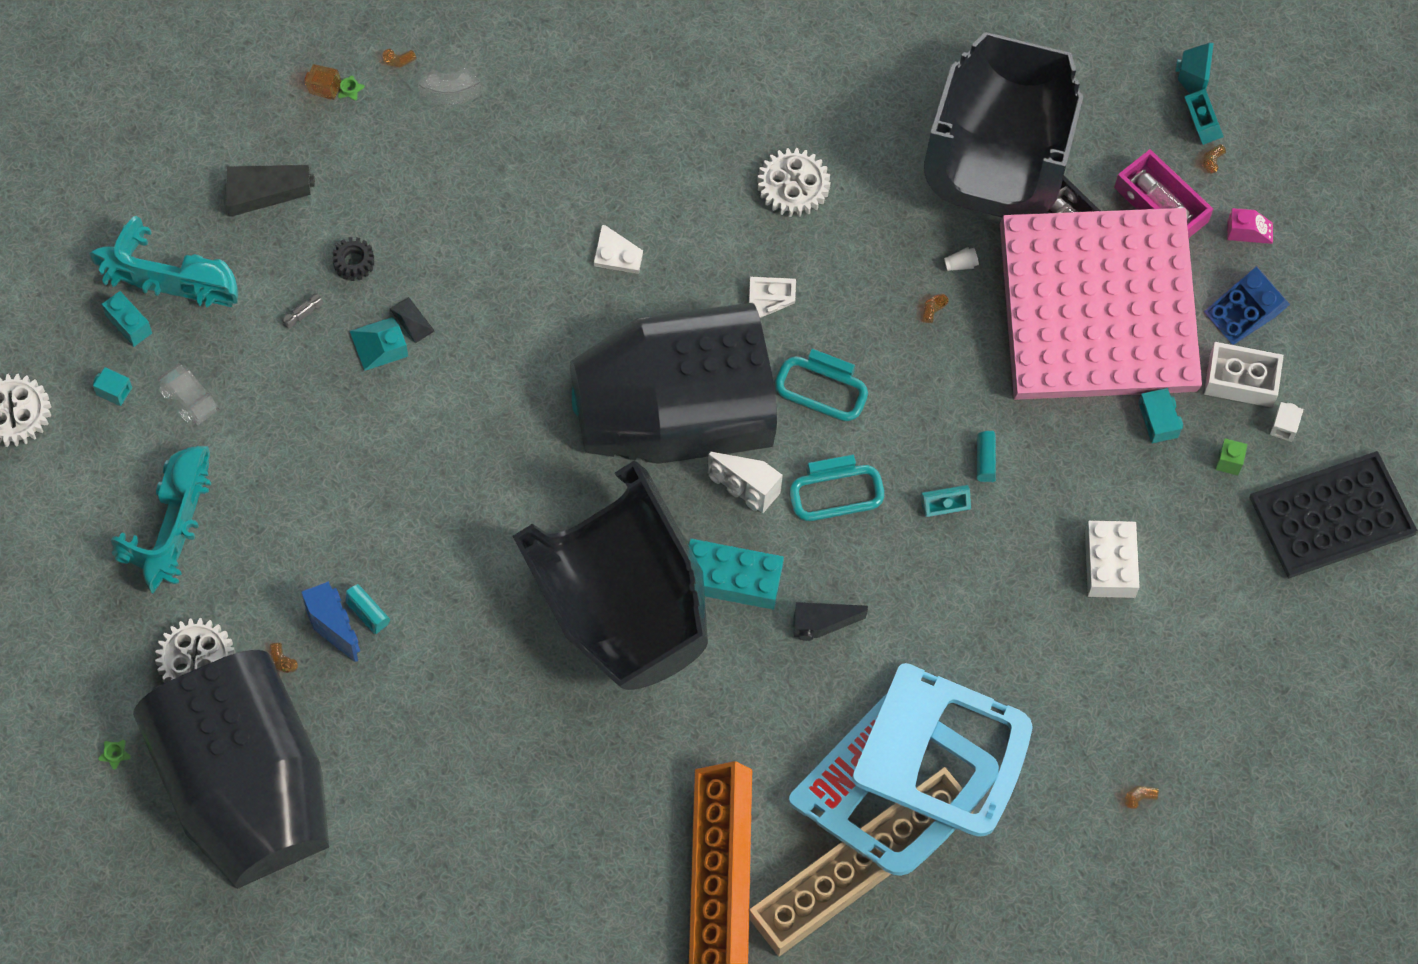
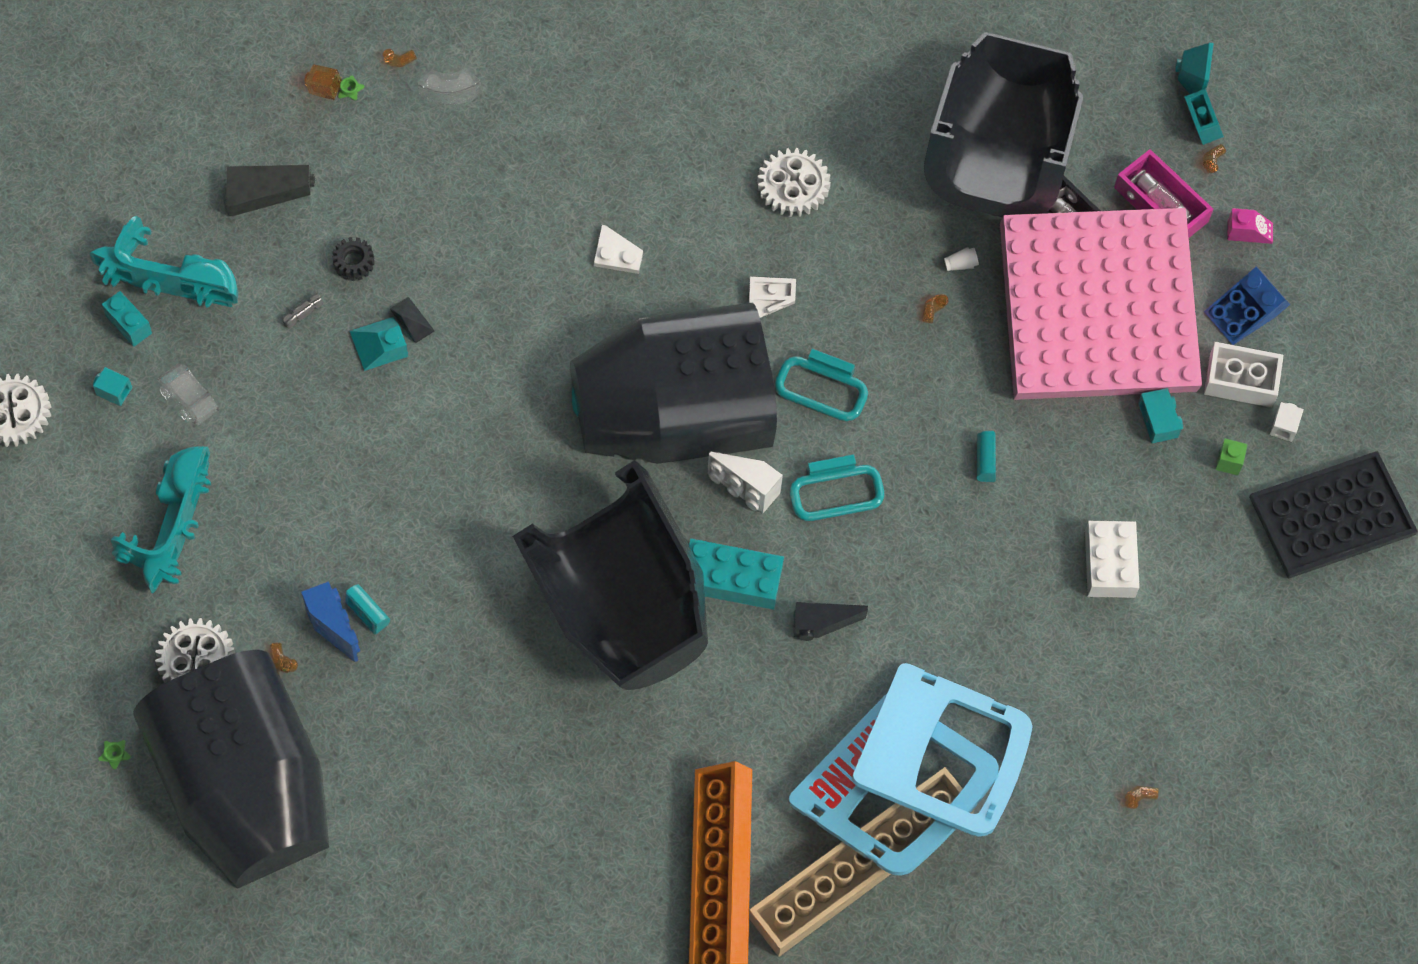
teal brick [920,485,971,517] -> none

